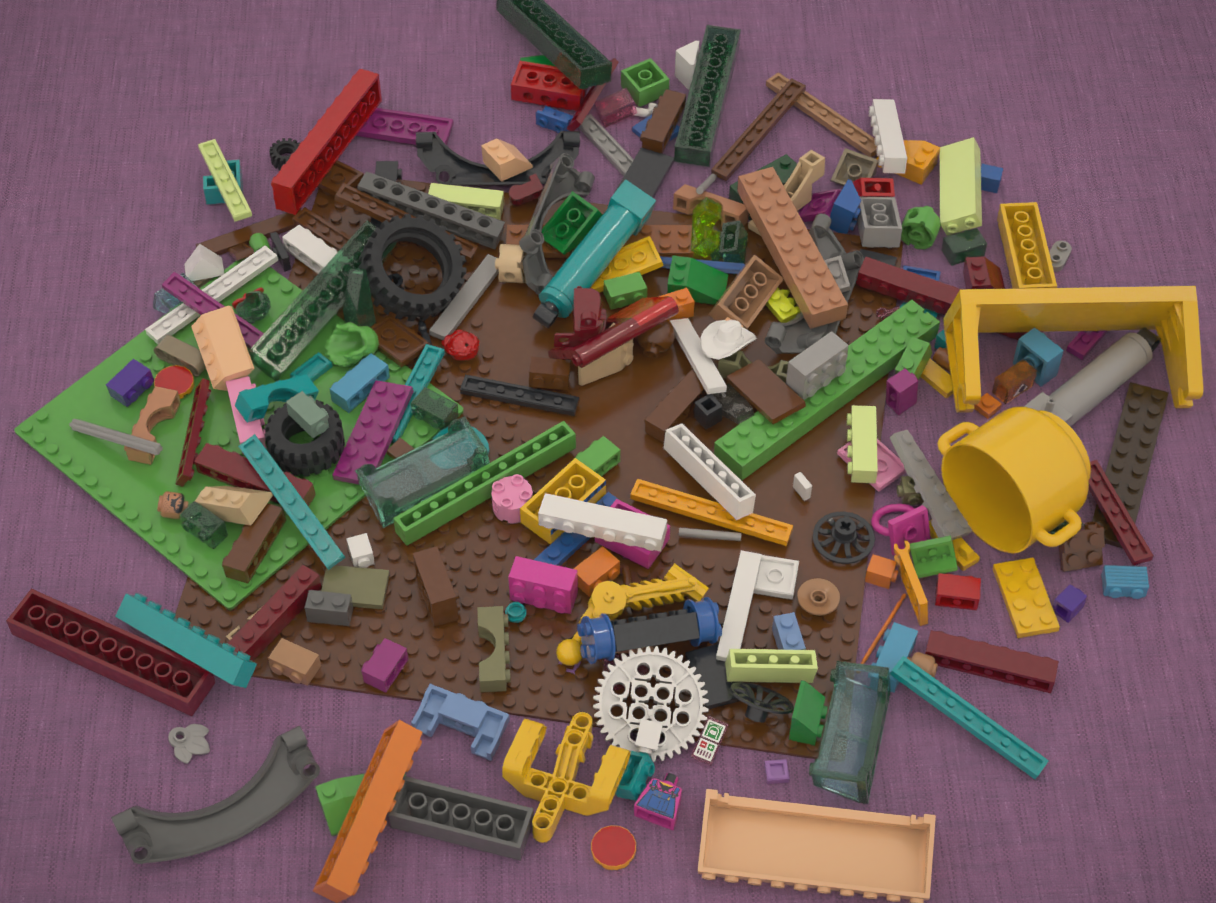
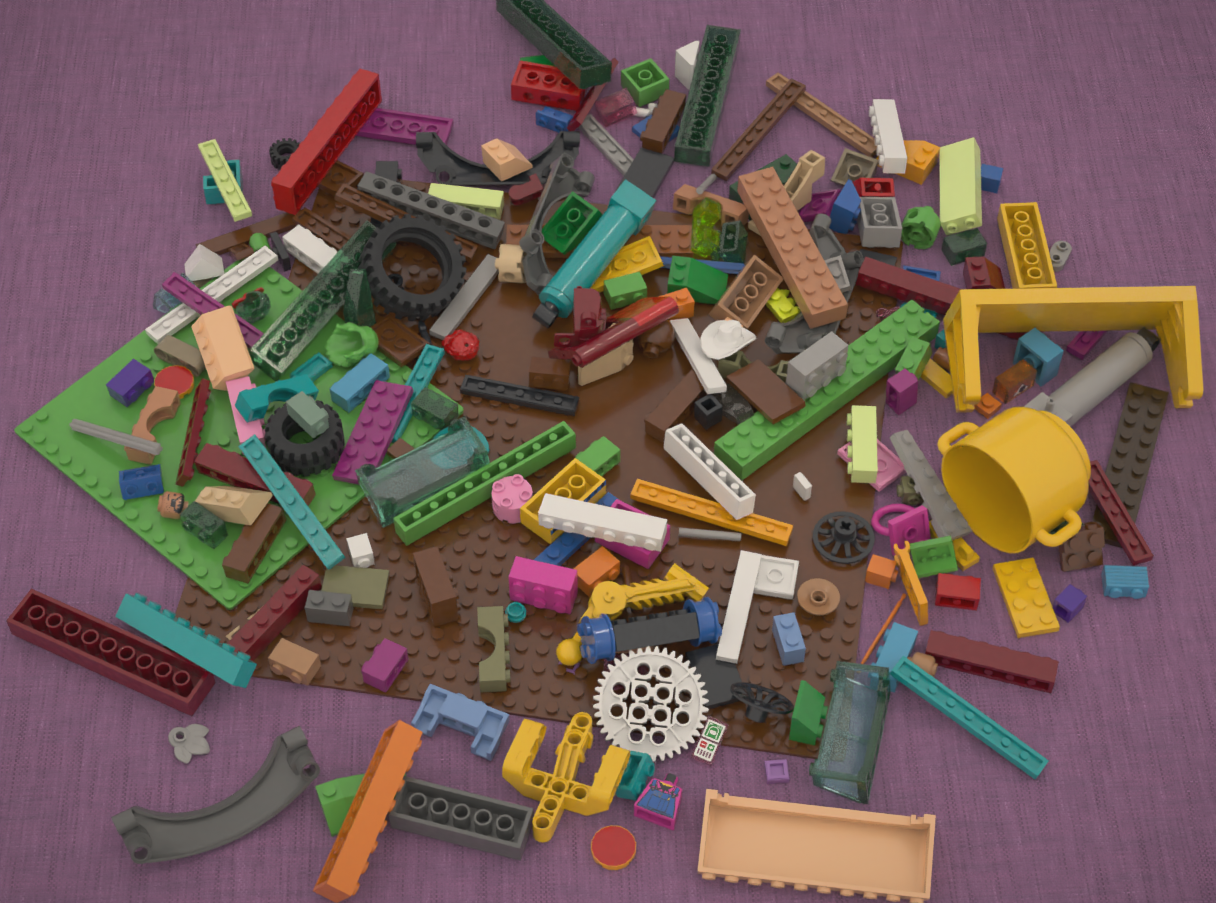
white brick [635,719,663,755] -> none
yellowish green brick [725,649,818,683] -> none
none -> blue bracket [119,464,164,500]

